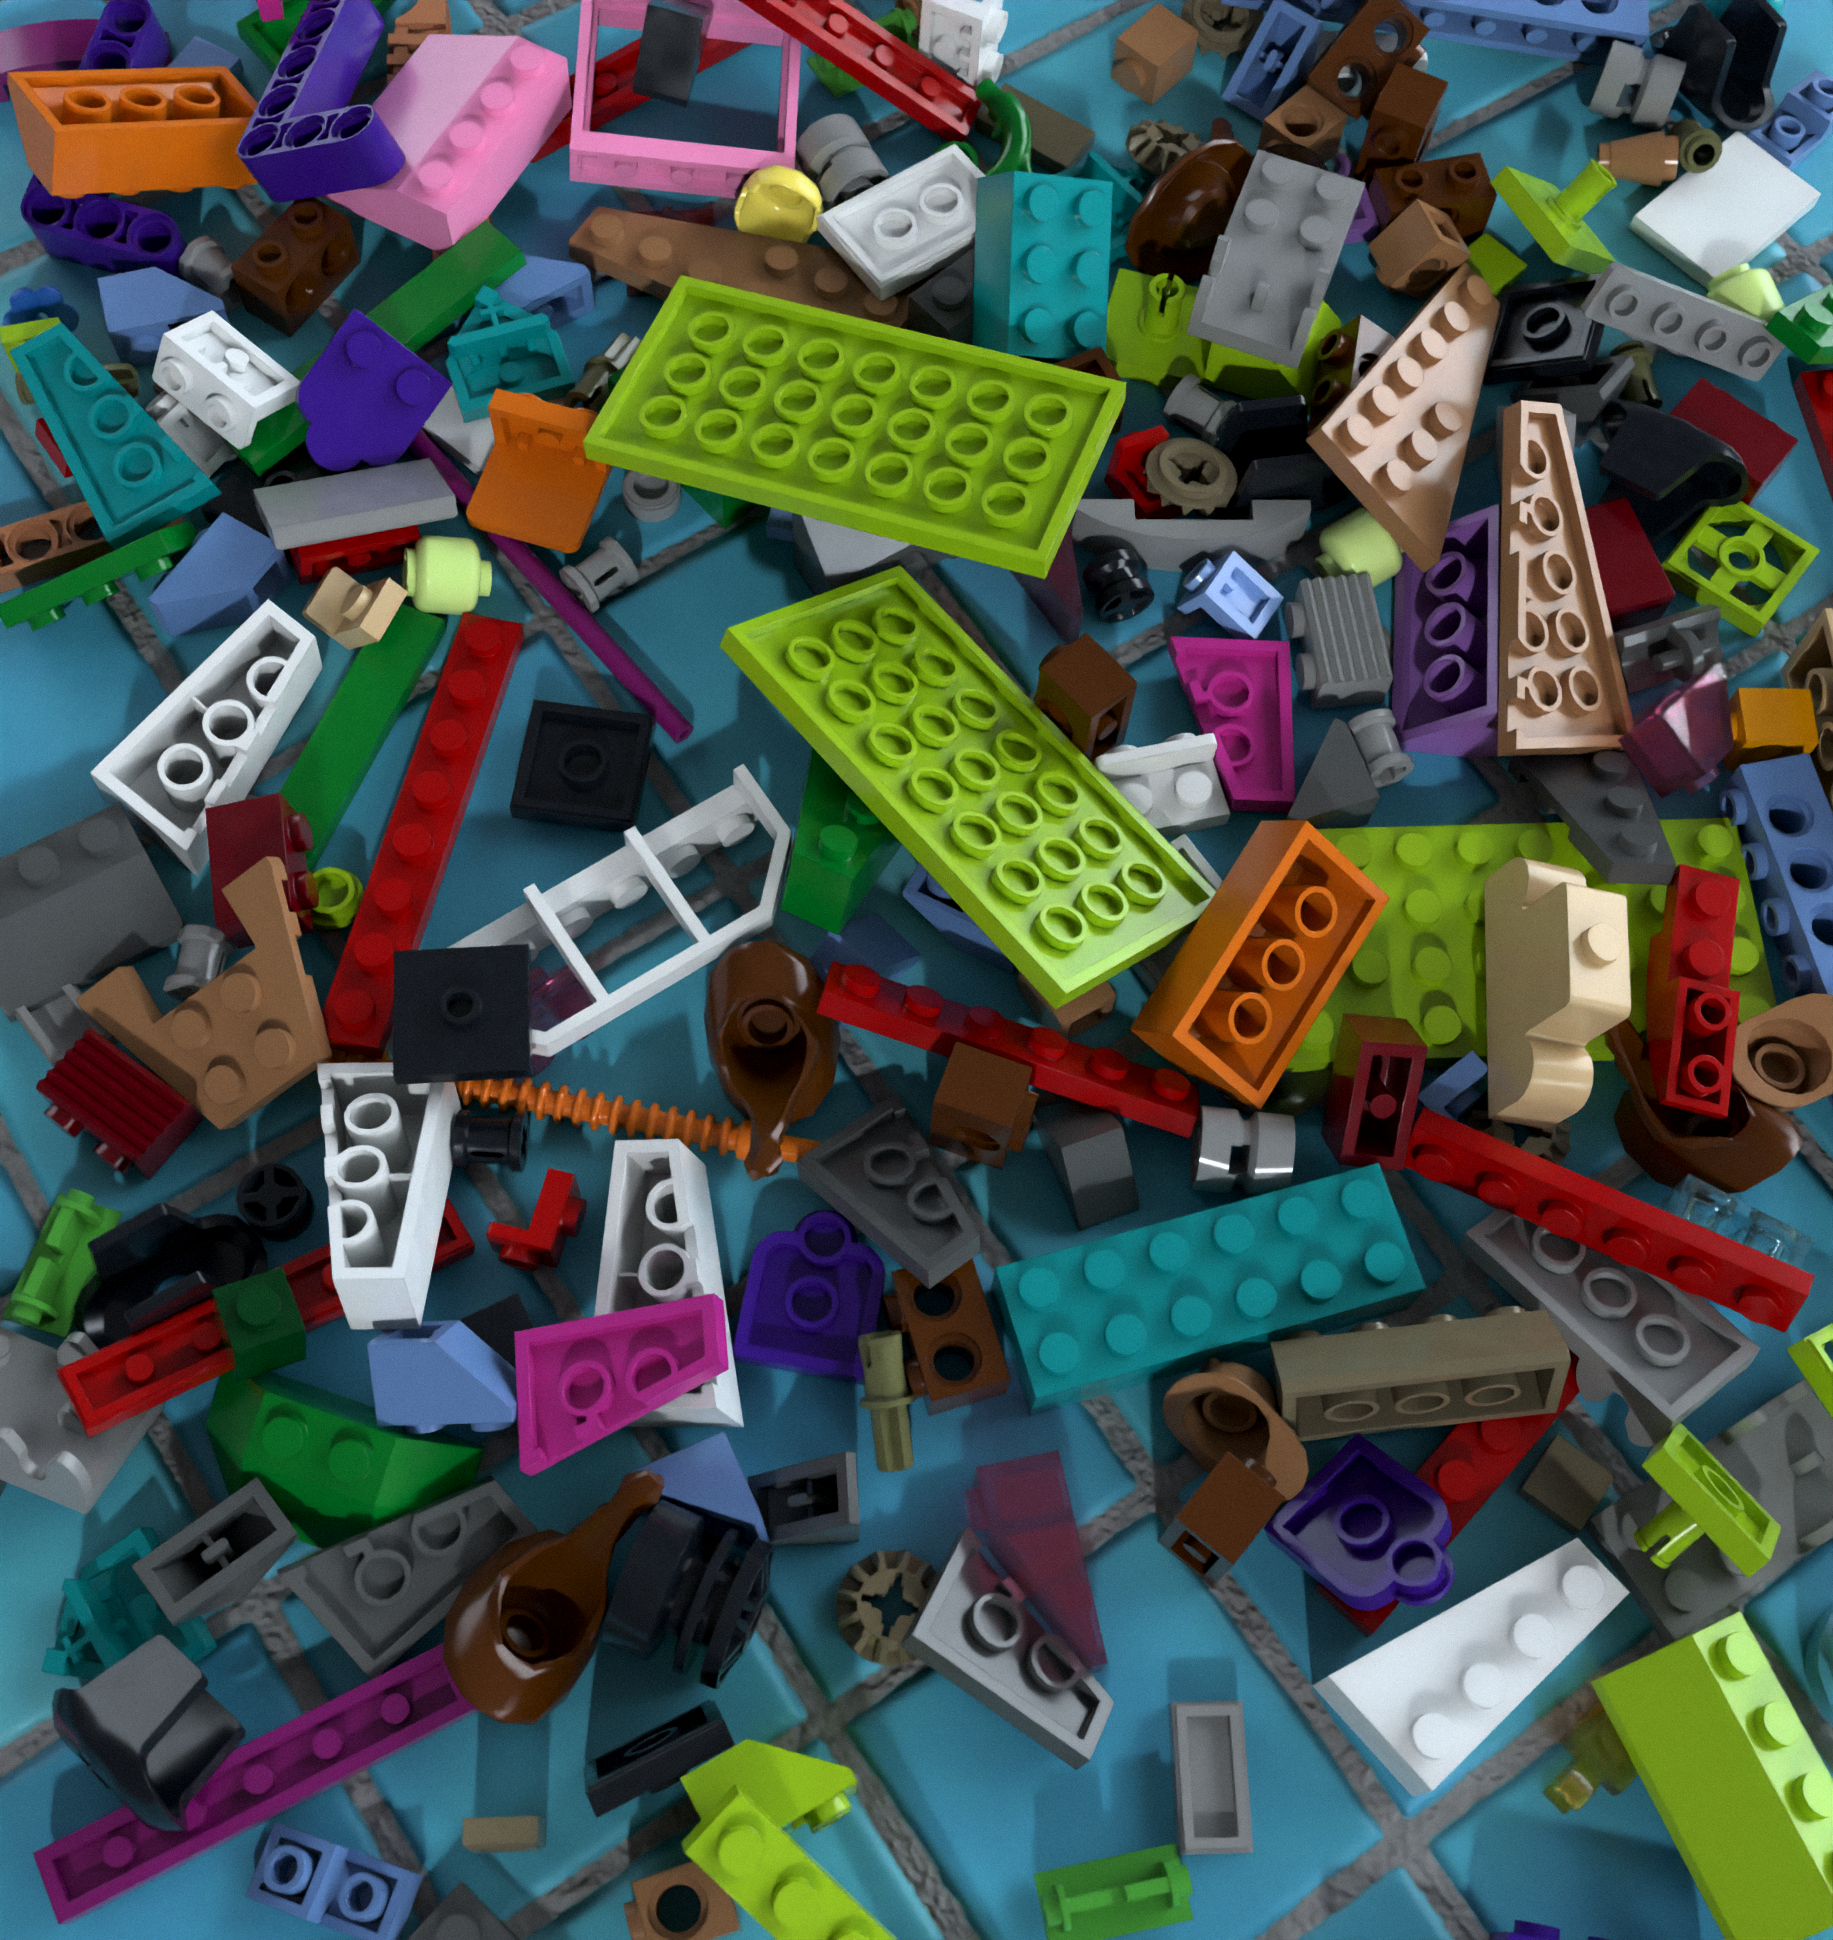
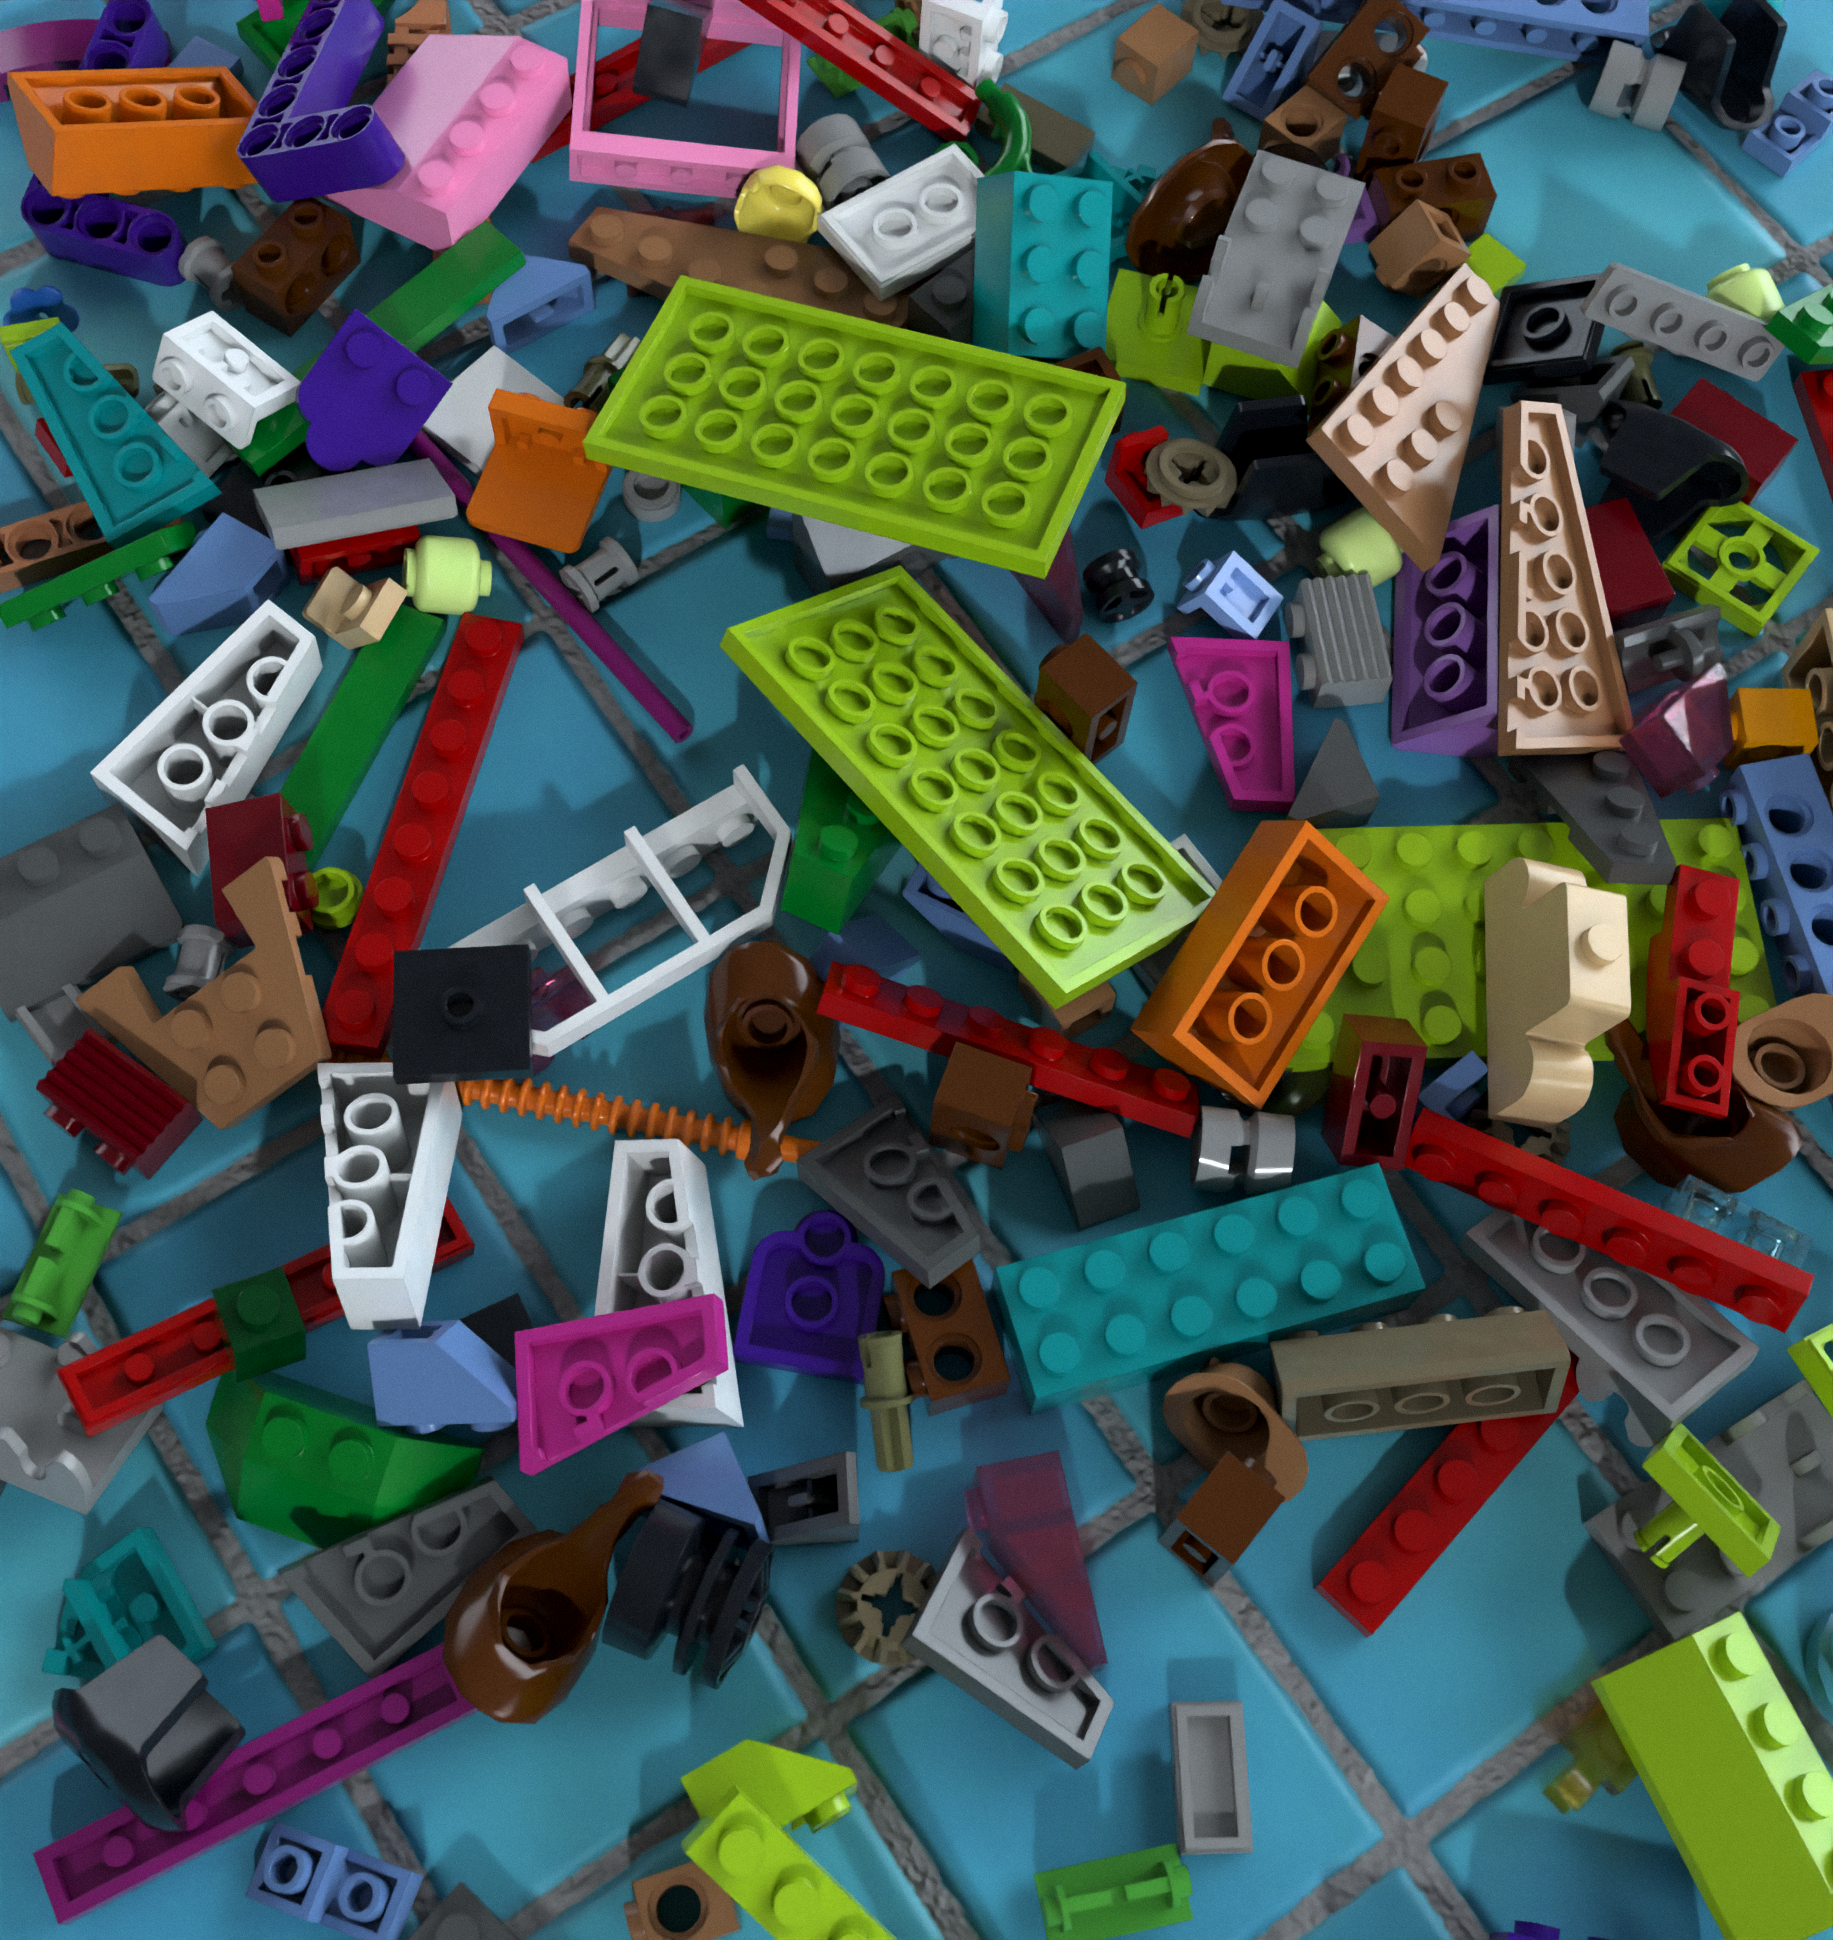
black piece [75,1202,268,1350] -> none
medium blue slope [97,266,232,367] -> none
dark grey slope [132,1477,299,1627] -> none
black wheel [236,1163,315,1242] -> none
teal slope [445,285,575,423] -> none
black bush [453,1110,529,1172] -> none
dark tan tile [462,1815,546,1853] -> none
red bracket [486,1168,587,1271] -> none
black plate [510,700,656,833] -> none
black plate [583,1699,735,1818] -> none
light grey slope [1070,499,1311,572] -> none
white bracket [1094,733,1230,837] -> none
dark tan gear [1125,119,1205,177] -> none
light grey bush [1163,373,1237,446] -> none
dark purple plate [1263,1432,1455,1611] -> none
white wedge [1312,1538,1630,1797] -> none
light grey bush [1346,708,1415,789] -> none
lime tile [1490,159,1617,275] -> none
dark tan tile [1516,1434,1616,1535] -> none
medium nougat cone [1596,130,1679,187] -> none
white tile [1629,131,1821,290] -> none
olive pin [1668,118,1722,173] -> none

